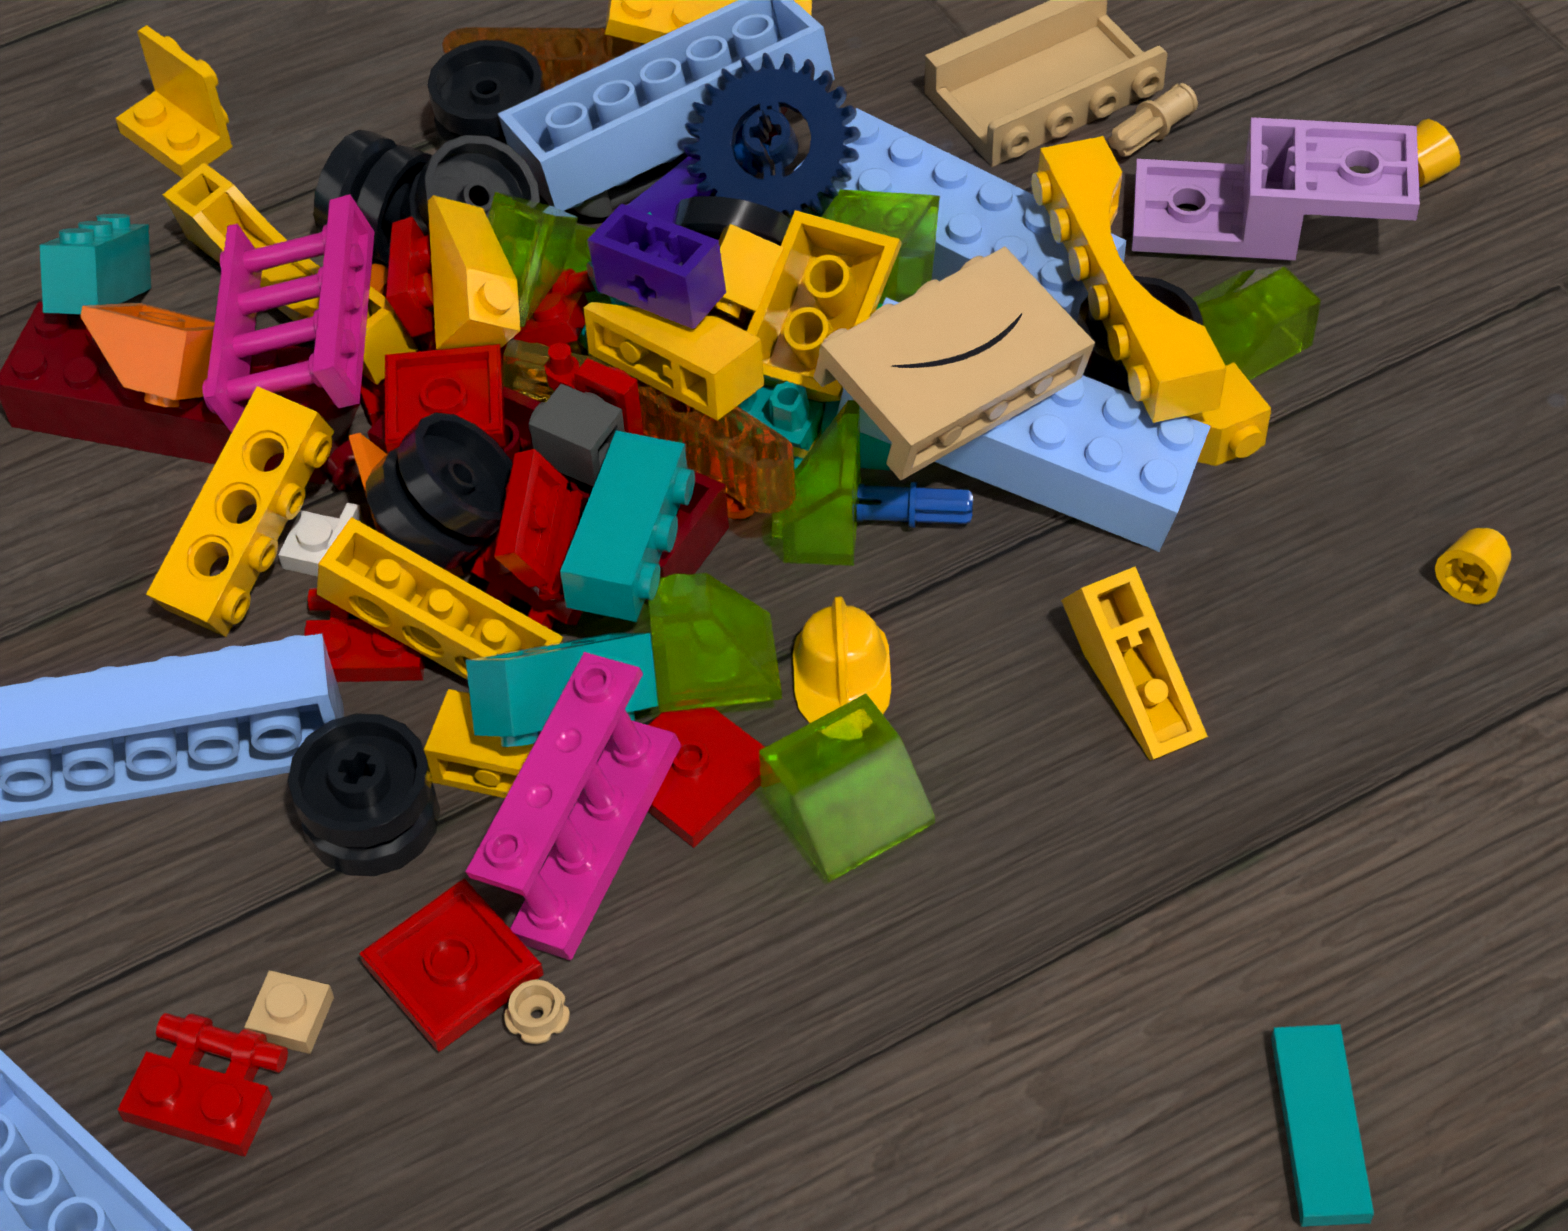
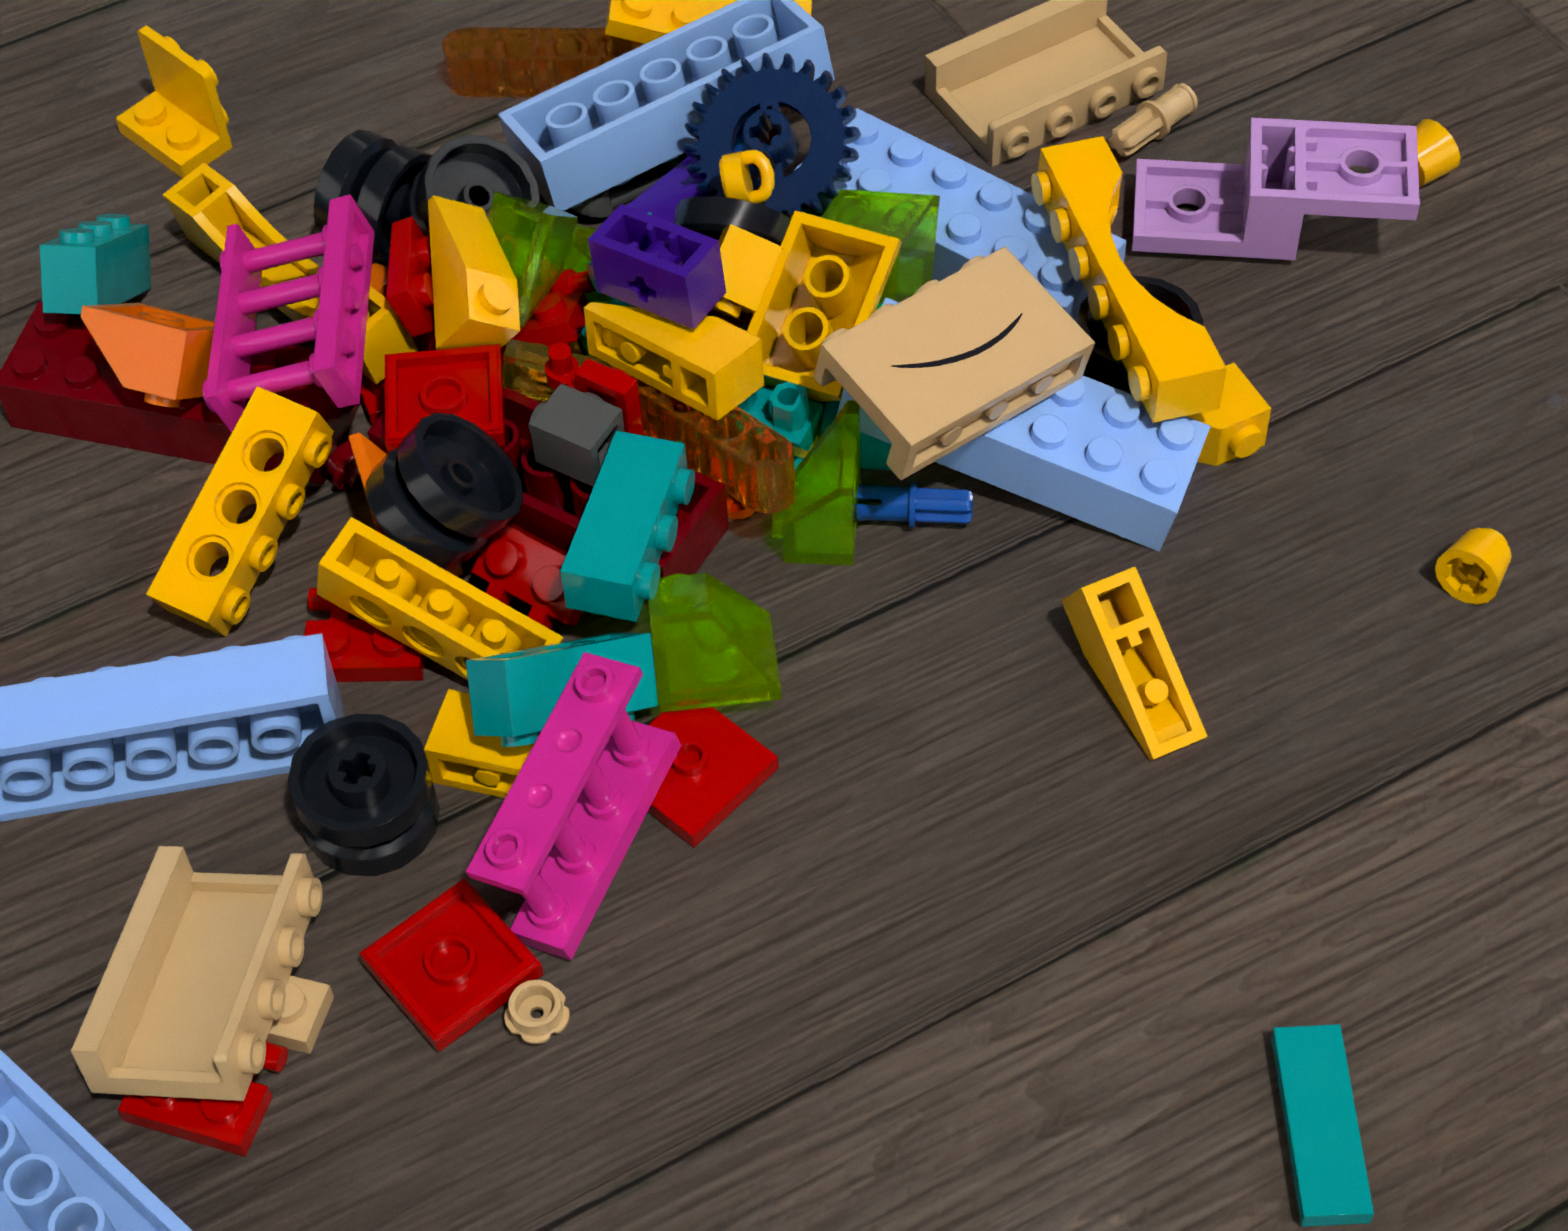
white bracket [278,503,365,576] -> none
black wheel [427,40,545,147] -> none
red plate [494,449,583,601] -> none
clear neon green slope [759,693,935,882] -> none
yellow piece [793,596,892,736] -> none
clear neon green slope [1192,266,1321,381] -> none
none -> tan panel [71,846,323,1101]
none -> yellow tile [719,150,775,204]

